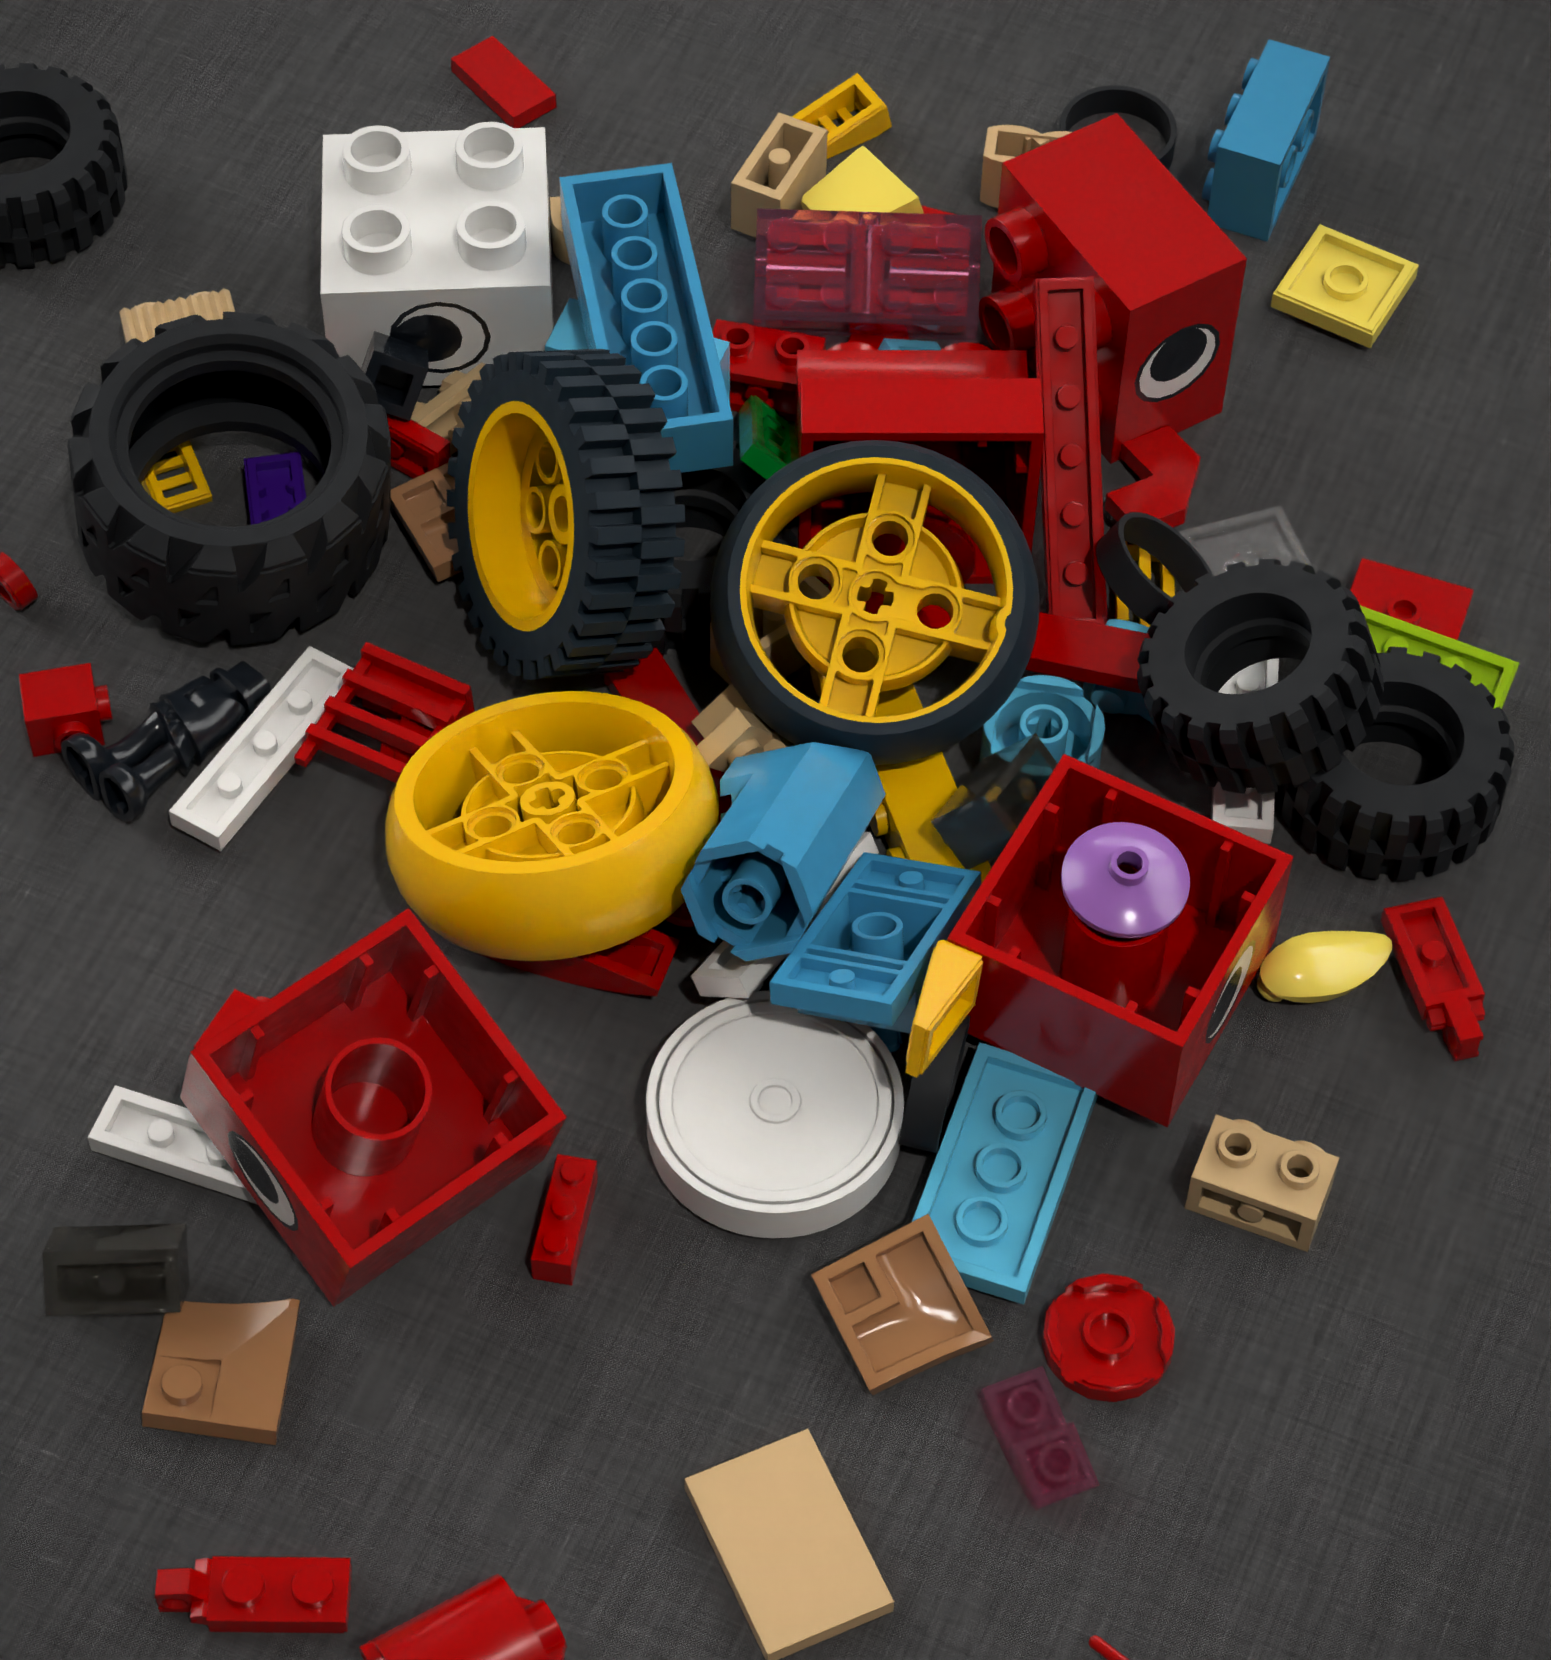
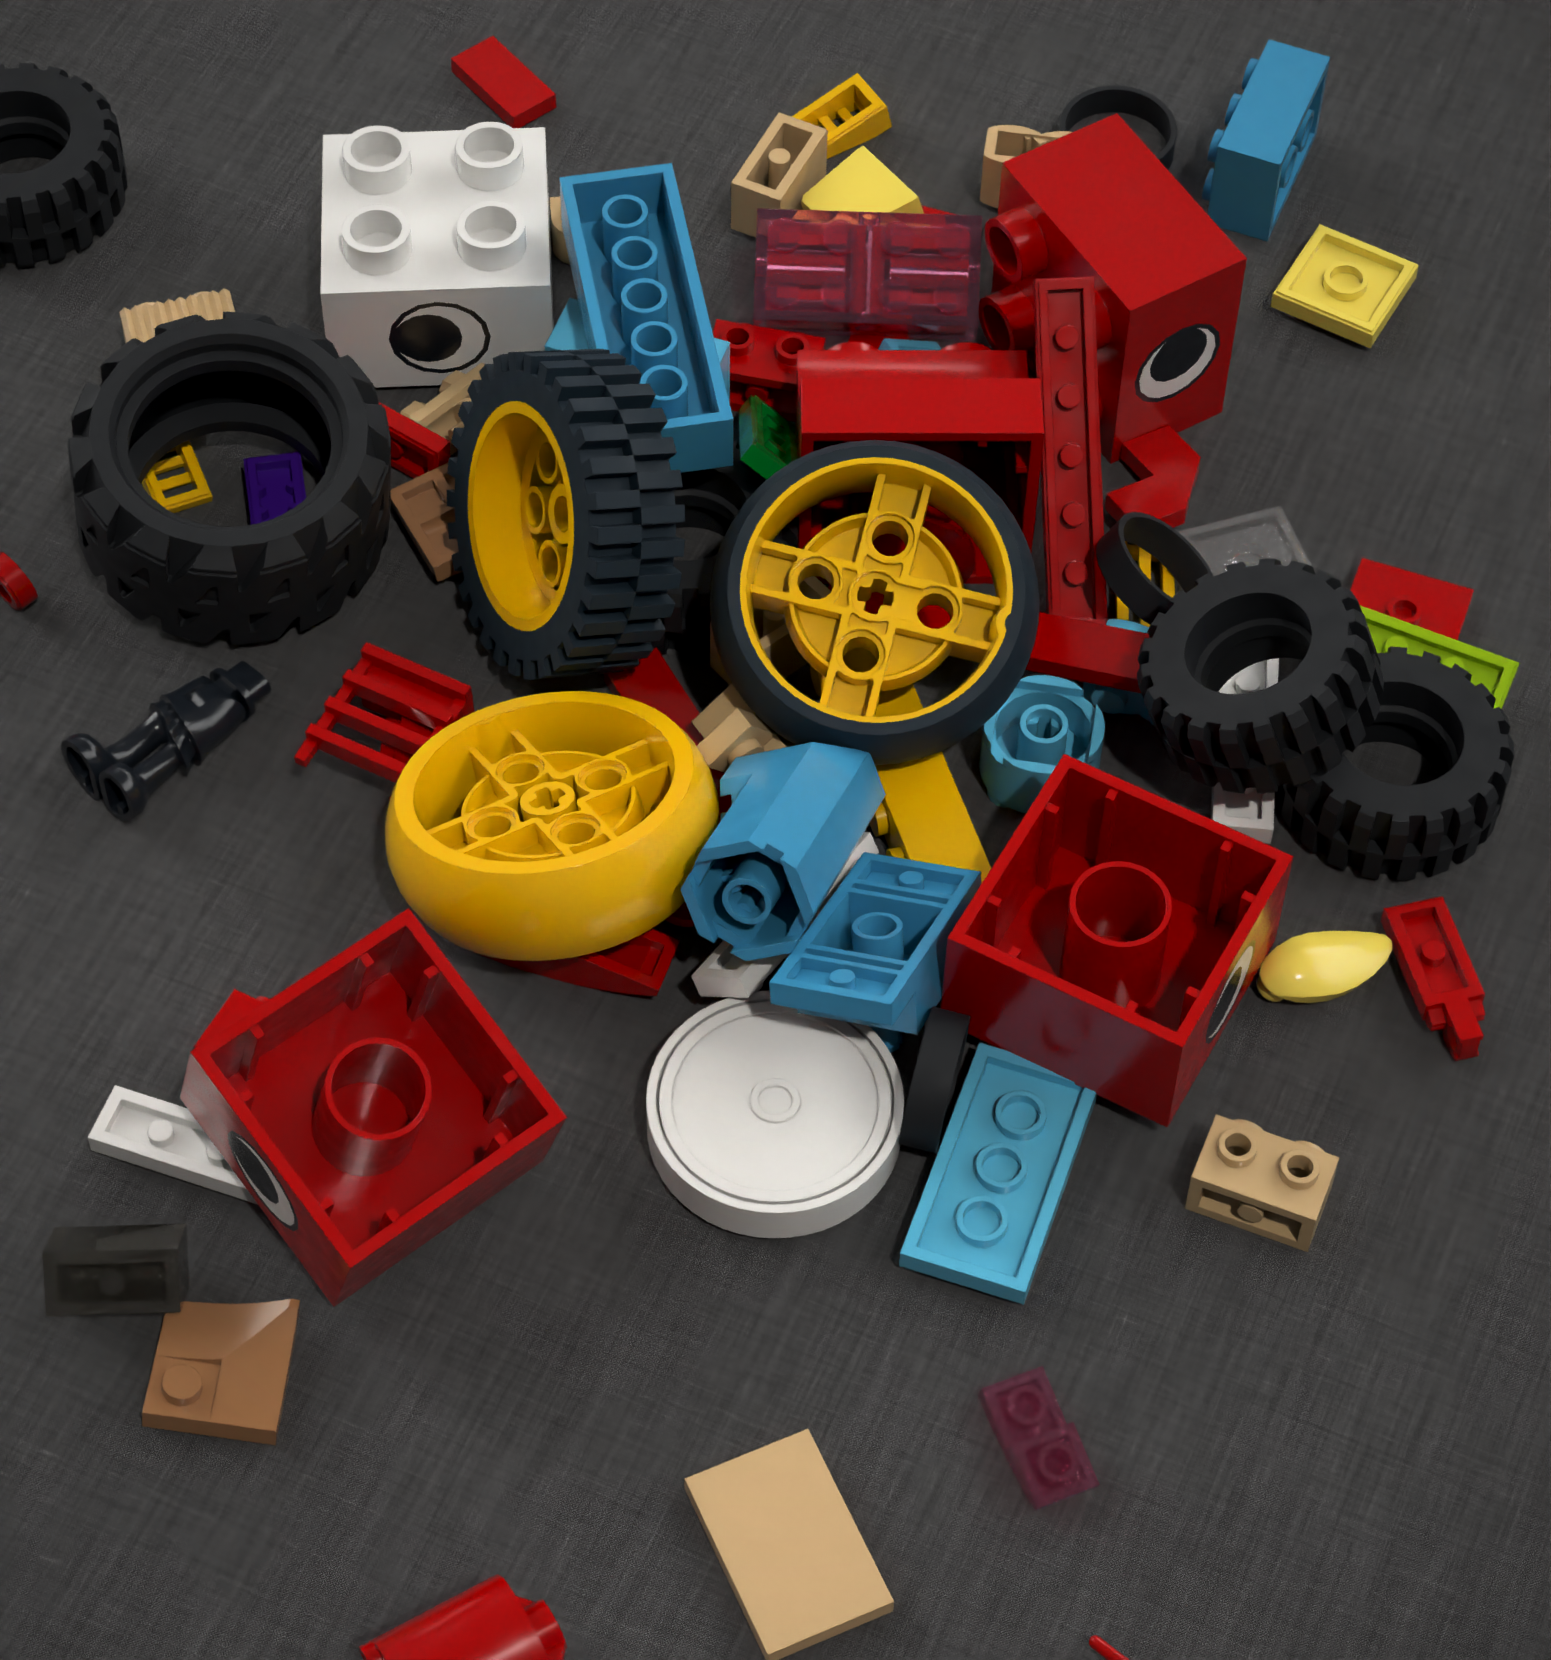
red brick [19,663,113,757] -> none
red hinge [155,1556,352,1633] -> none
white plate [169,646,354,851] -> none
black brick [361,331,429,421] -> none
red piece [531,1154,598,1286] -> none
medium nougat plate [811,1214,994,1395] -> none
yellow slope [905,940,983,1078] -> none
clear smoke brick [931,733,1058,869] -> none
red tile [1042,1273,1175,1402] -> none
medium lavender dish [1061,822,1190,938] -> none

